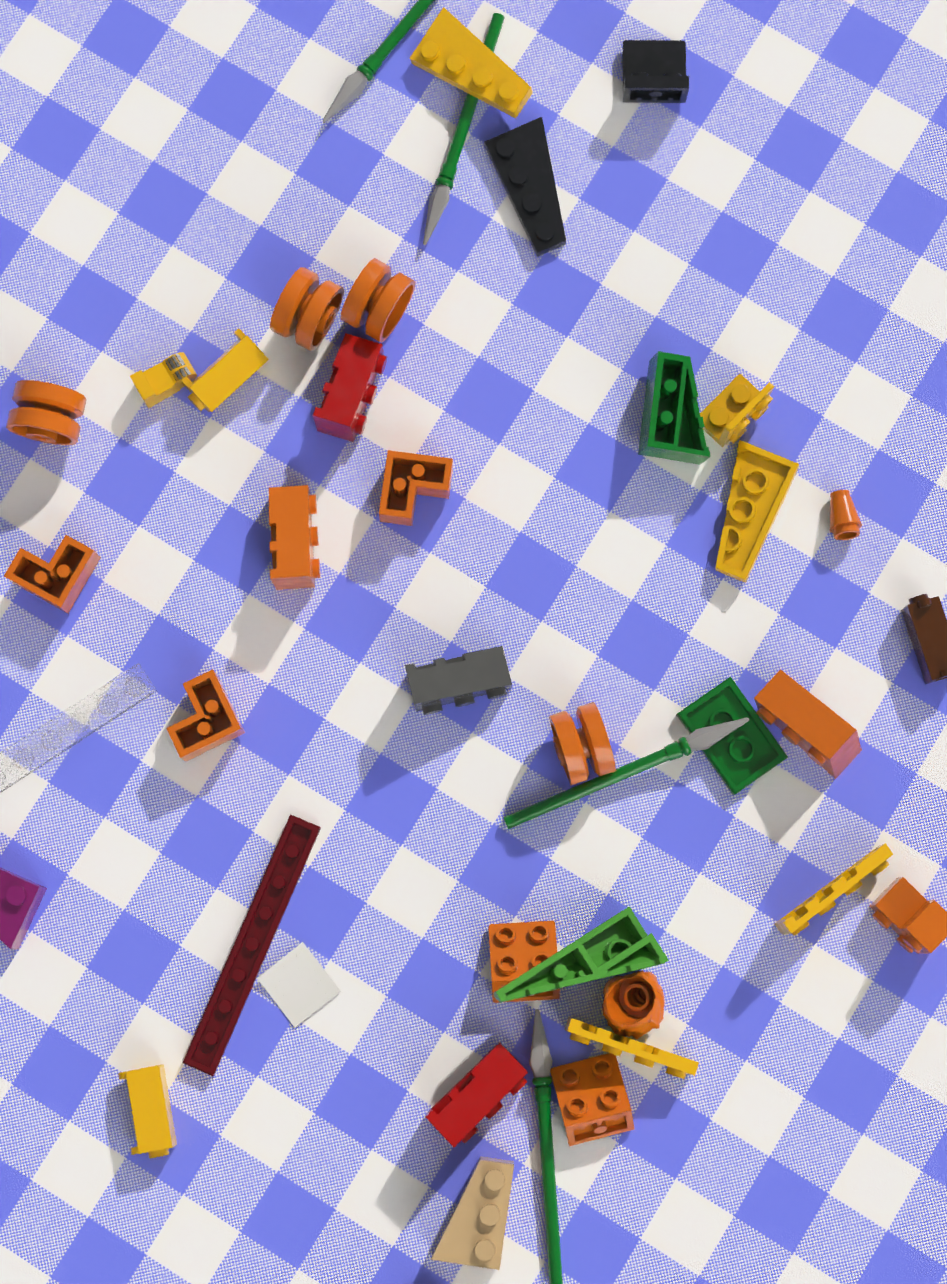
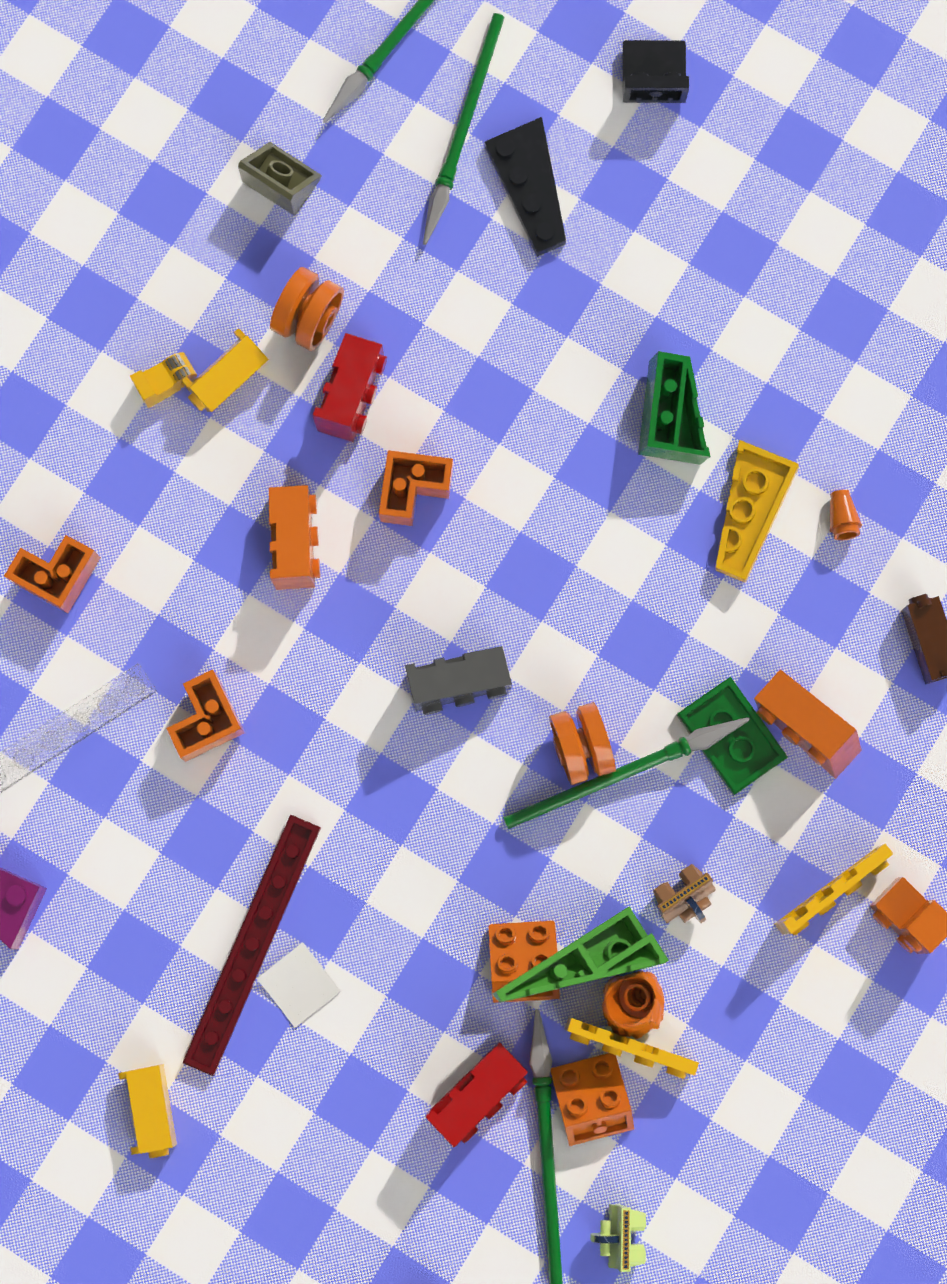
orange wheel [6,380,87,446] -> none
orange wheel [340,258,416,343] -> none
yellow wing [410,7,533,118] -> none
tan wedge [431,1156,514,1270] -> none
yellow bracket [700,373,775,447] -> none
none -> olive slope [238,142,322,216]
none -> yellowish green hips [590,1204,646,1272]
none -> medium nougat hips [653,864,716,924]

